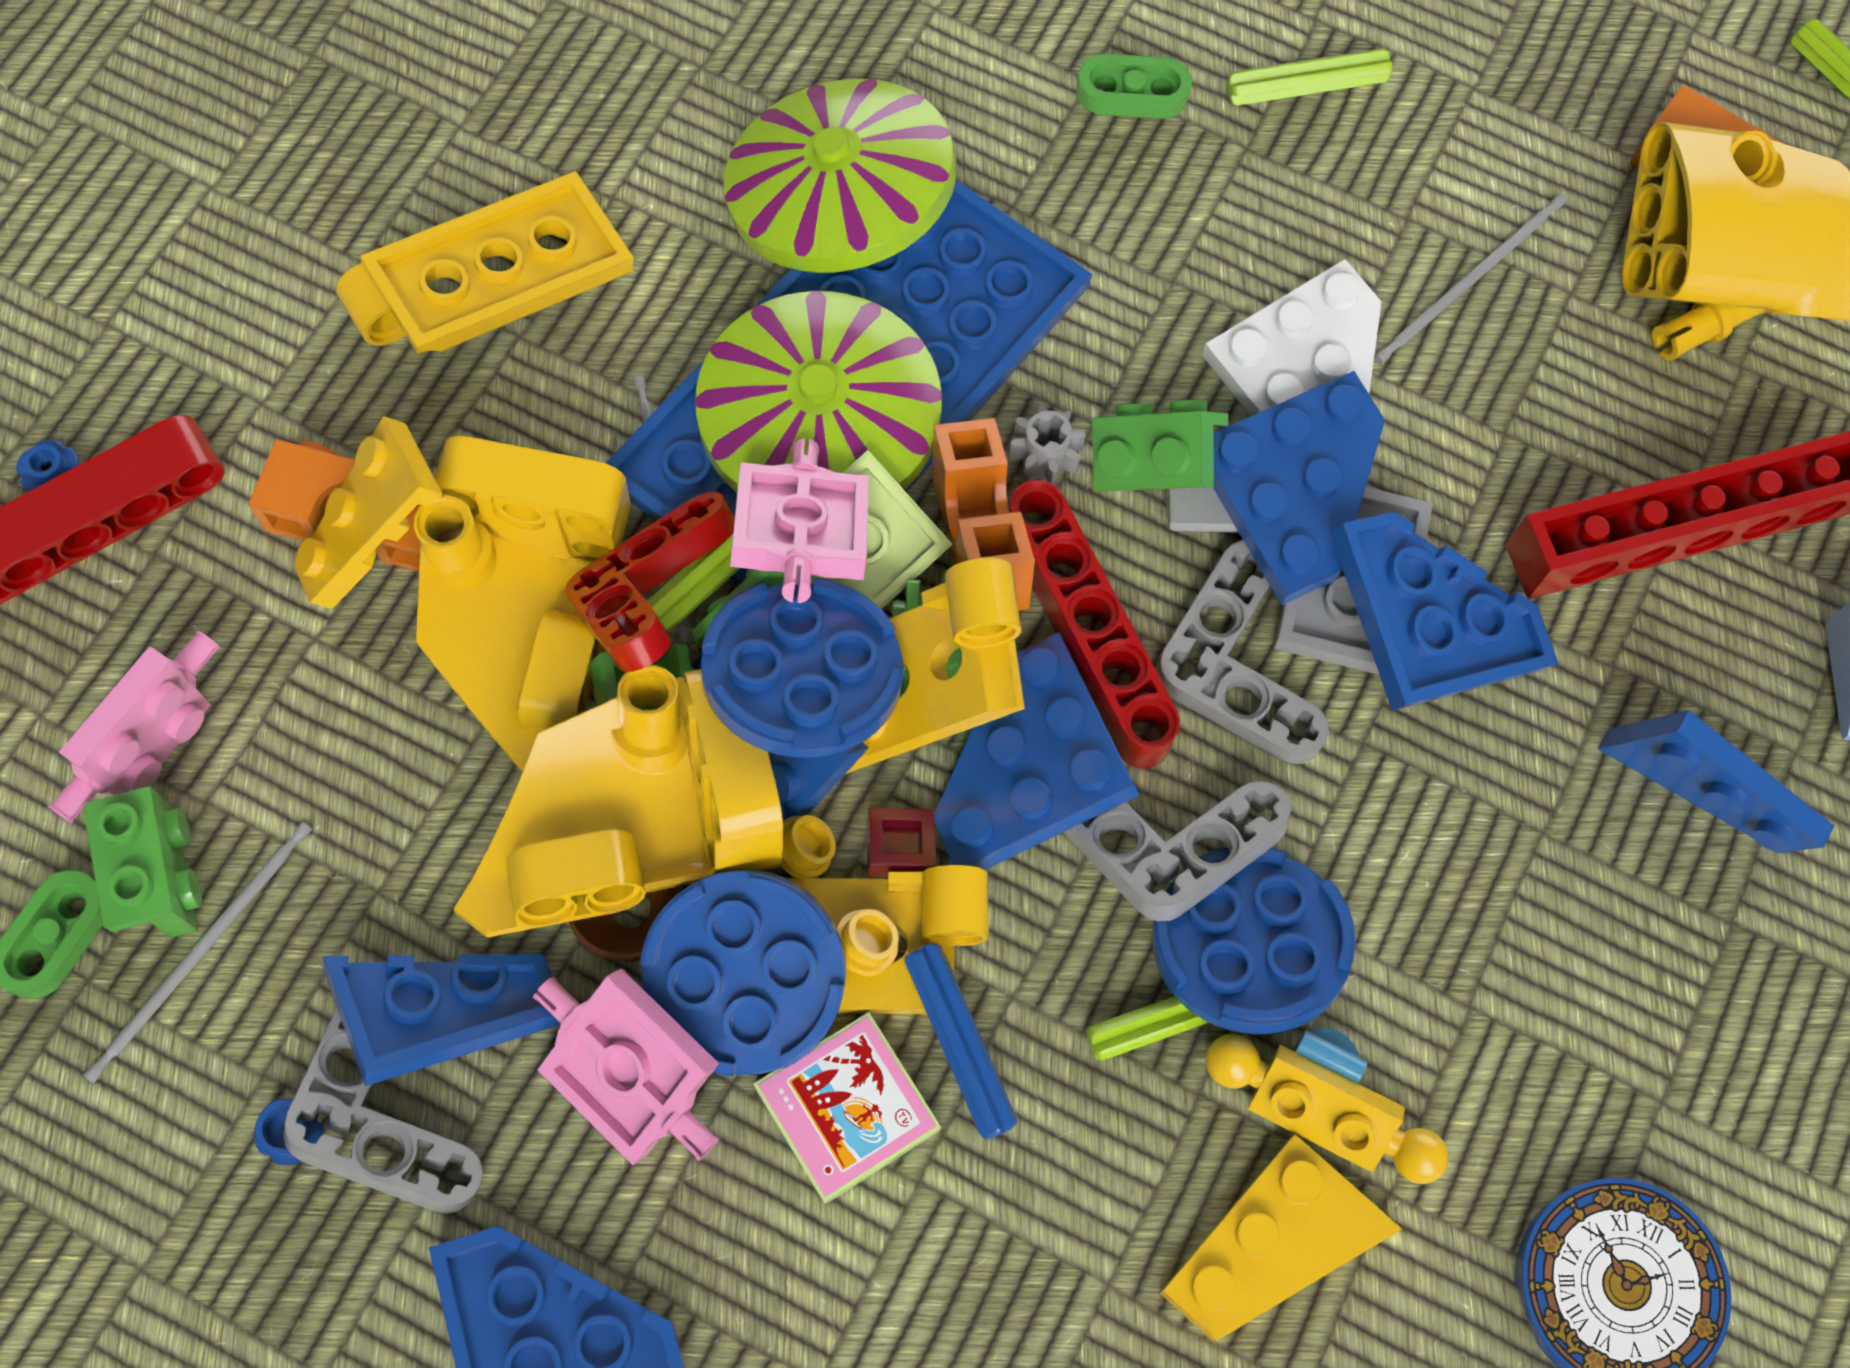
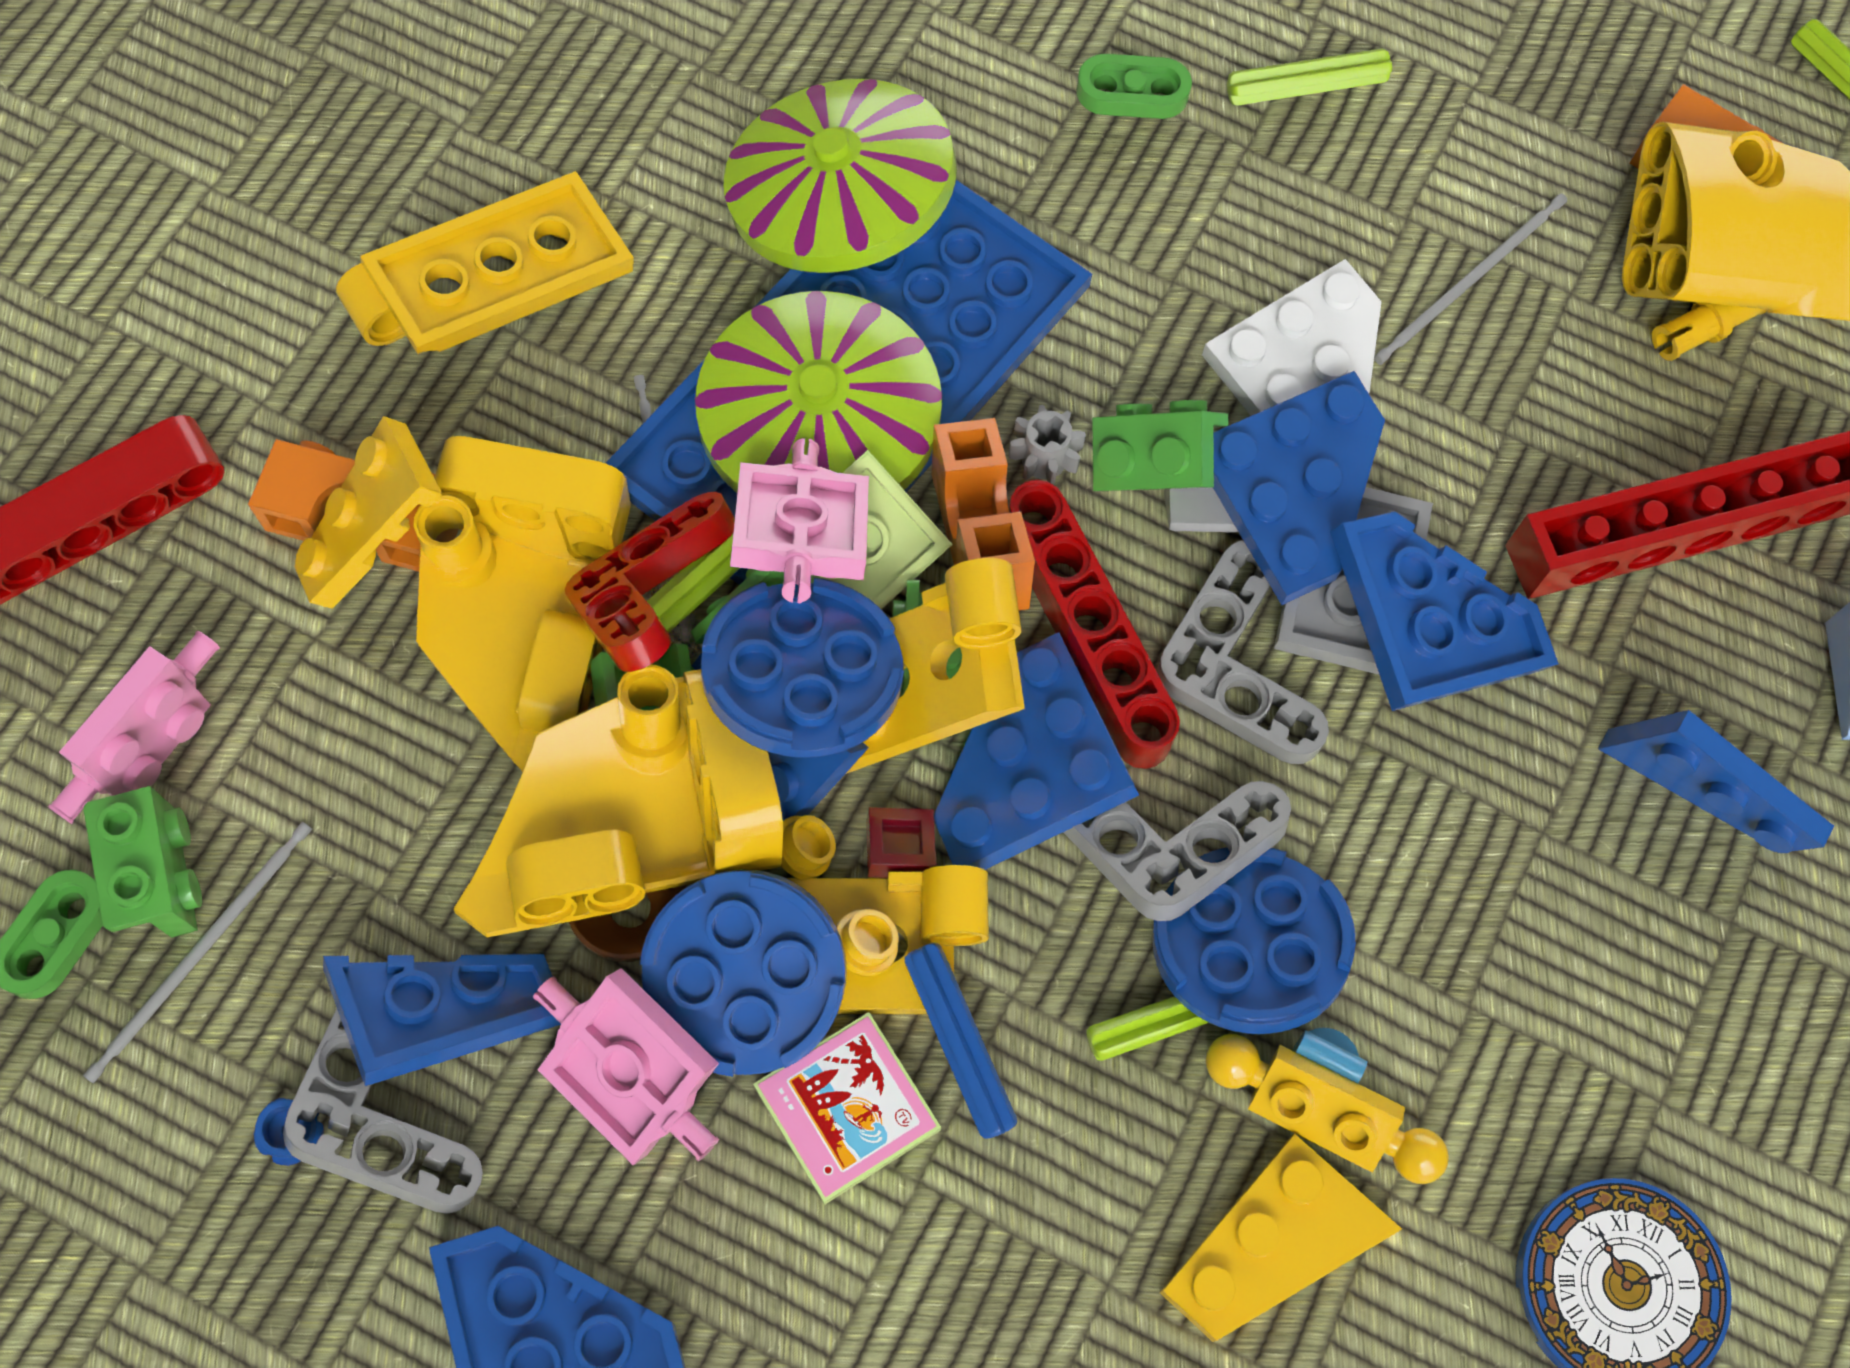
blue plate [16,440,80,492] -> none

